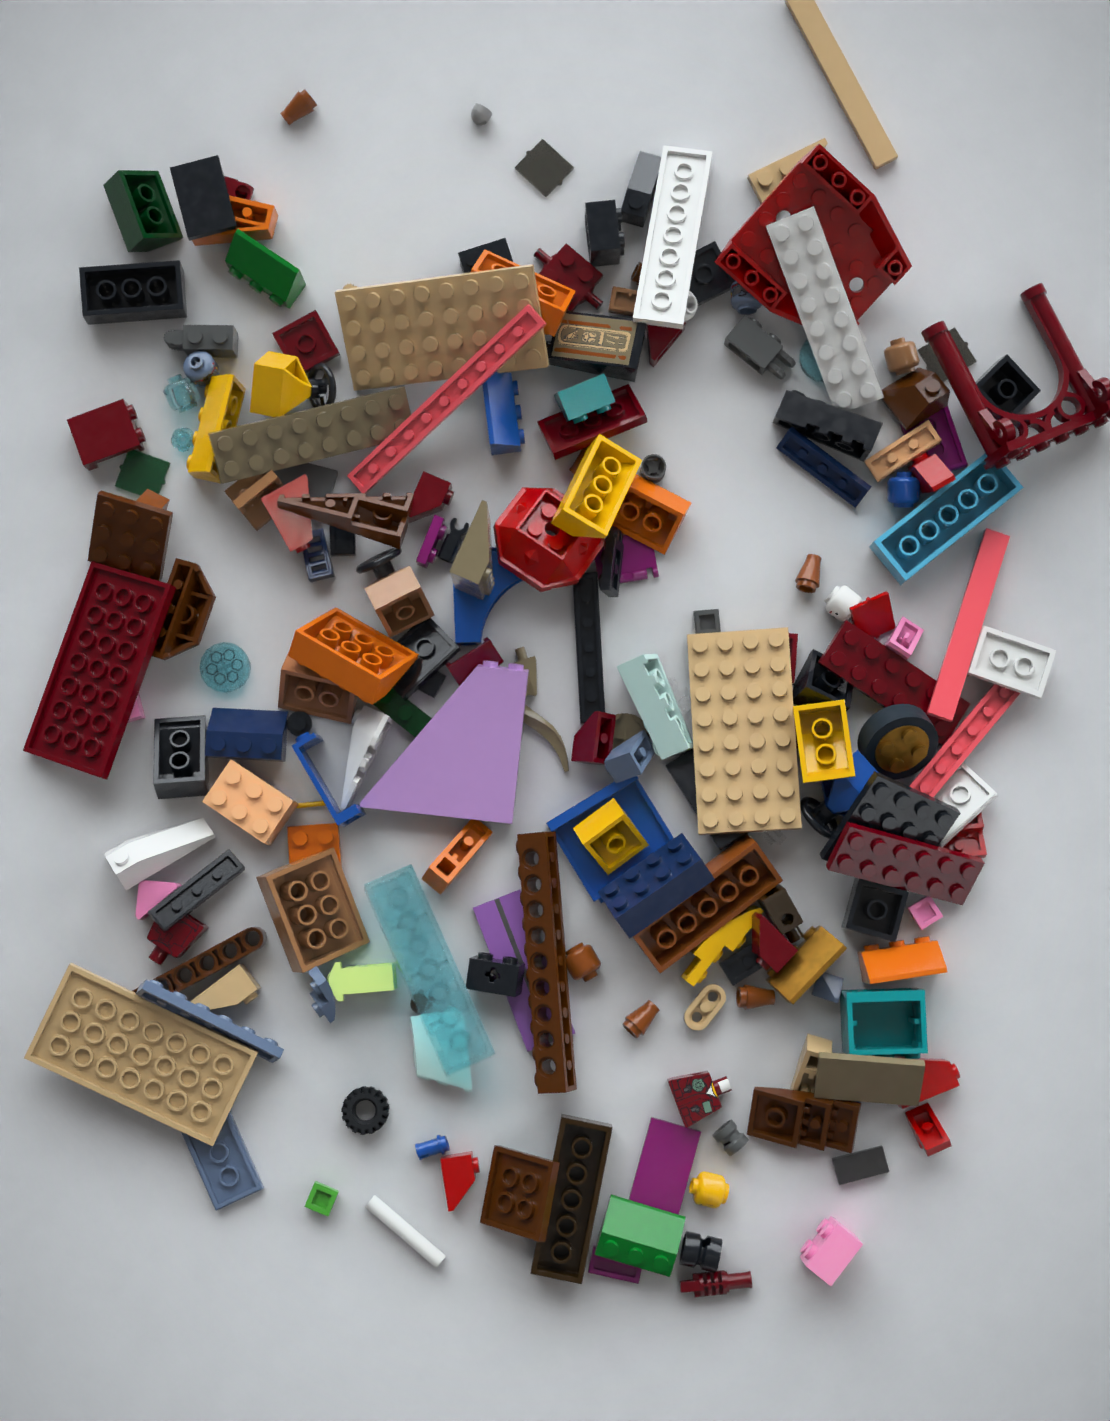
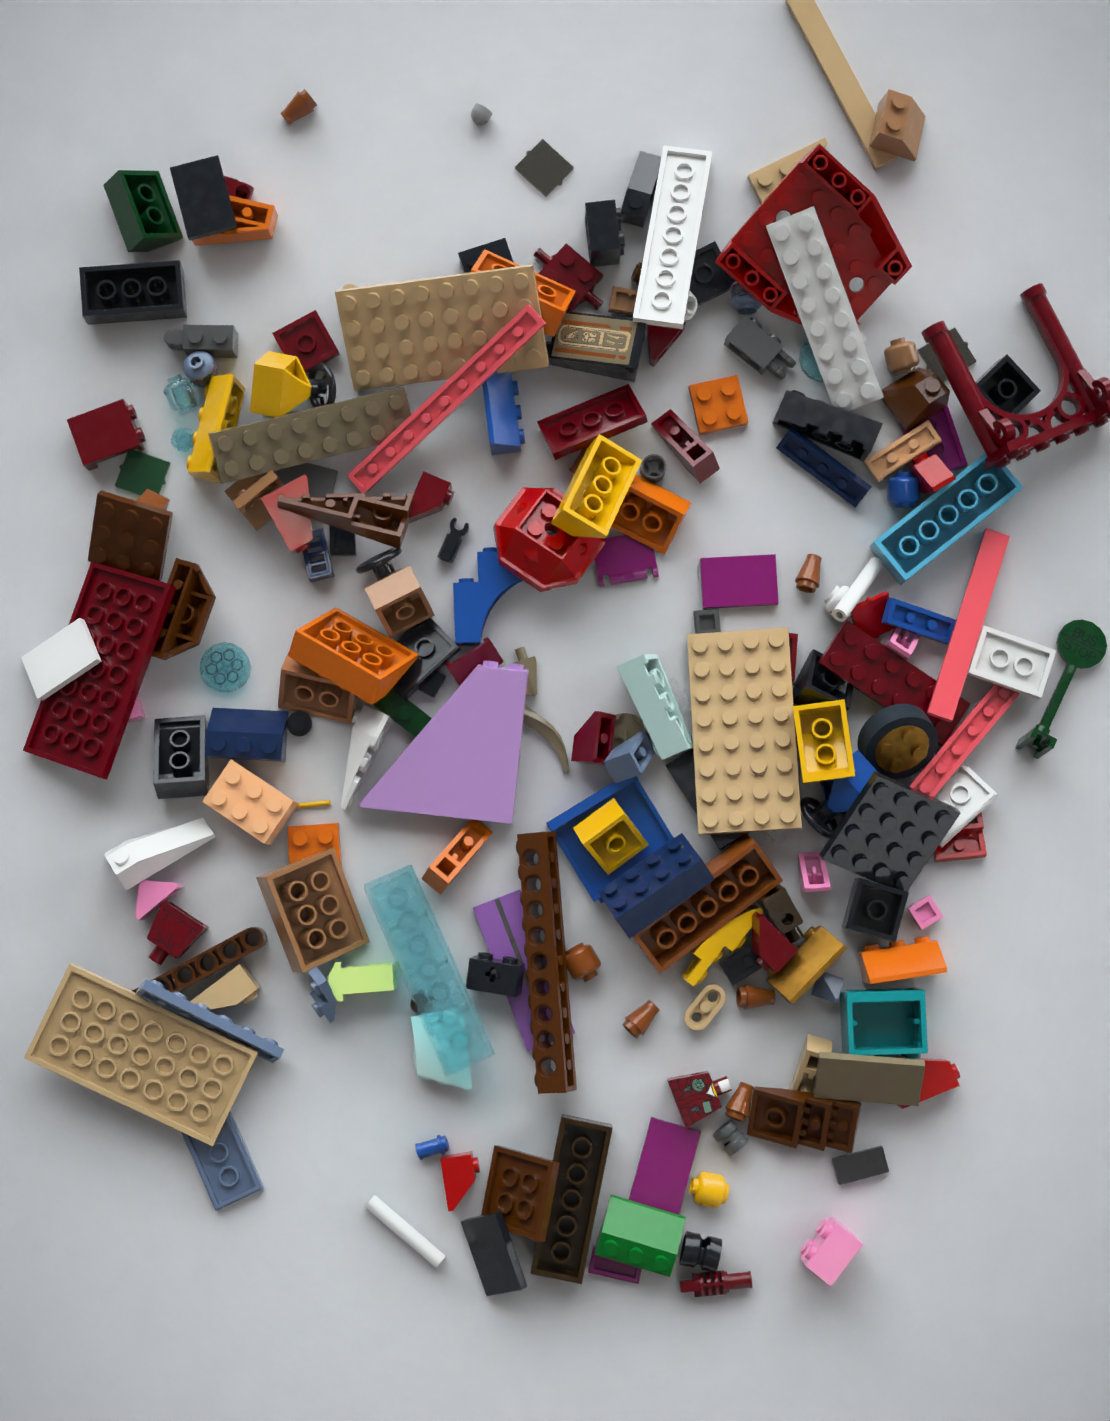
black tile [148,849,245,933] -> none
green slope [225,229,306,309] -> none
blue panel [292,732,366,827] -> none
bright green plate [304,1181,339,1217] -> none
black tyre [341,1086,390,1135] -> none
magenta plate [416,515,447,569] -> none
dark tan slope [449,500,495,600] -> none
teal slope [554,374,615,424] -> none
black tile [573,572,605,724] -> none
black hinge [598,526,624,597] -> none
plate [826,822,985,906] -> none
red slope [905,1102,952,1156] -> none
none -> white tile [21,618,102,701]
none -> black tile [461,1211,527,1296]
none -> dark red slope [651,409,720,484]
none -> orange plate [689,375,749,435]
none -> magenta tile [700,554,779,609]
none -> dark orange cone [725,1082,754,1123]
none -> bright pink slope [798,851,831,892]
none -> white piece [832,557,884,622]
none -> medium nougat slope [869,89,926,162]
none -> blue plate [881,598,956,644]
none -> dark green piece [1015,619,1107,759]

